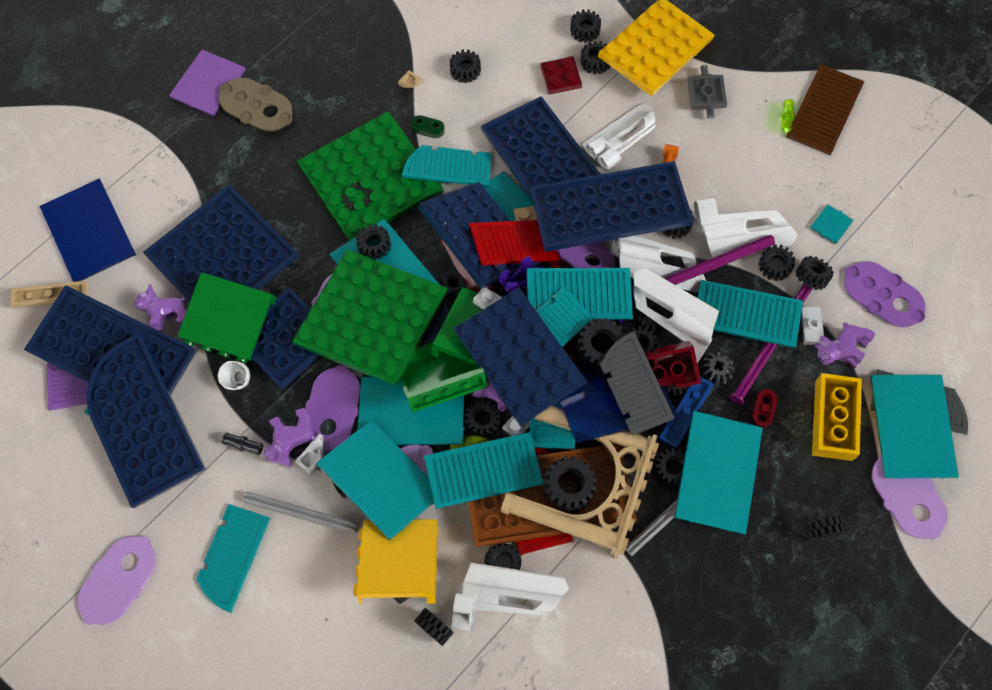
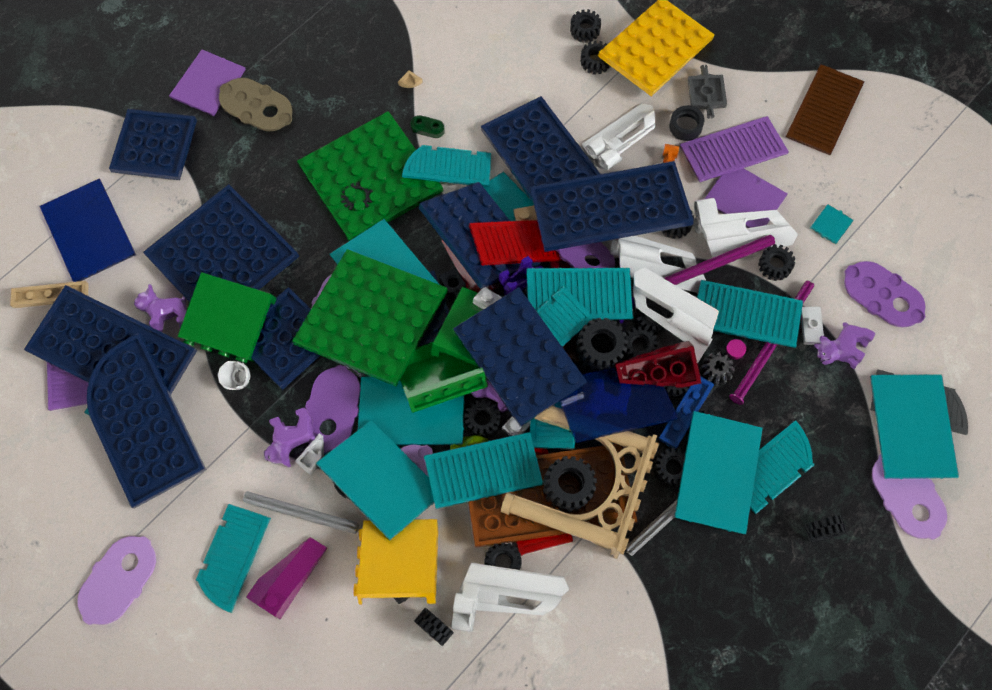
black pin [222,432,264,455] -> none
black tyre [356,224,391,260] -> none
black tyre [450,49,481,83] -> none
dark red plate [540,56,582,95] -> none
dark grey piece [599,331,674,436] -> none
dark red plate [751,389,777,428] -> none
clear neon green axle [780,99,795,133] -> none
black tyre [795,256,834,290] -> none
yellow brick [812,373,862,461] -> none
none -> dark blue plate [109,109,197,180]
none -> magenta wedge [246,537,327,619]
none -> black tyre [669,105,705,141]
none -> medium lavender window [680,116,789,183]
none -> medium lavender piece [705,168,788,228]
none -> dark pink tile [726,339,746,360]
none -> teal piece [750,420,814,514]

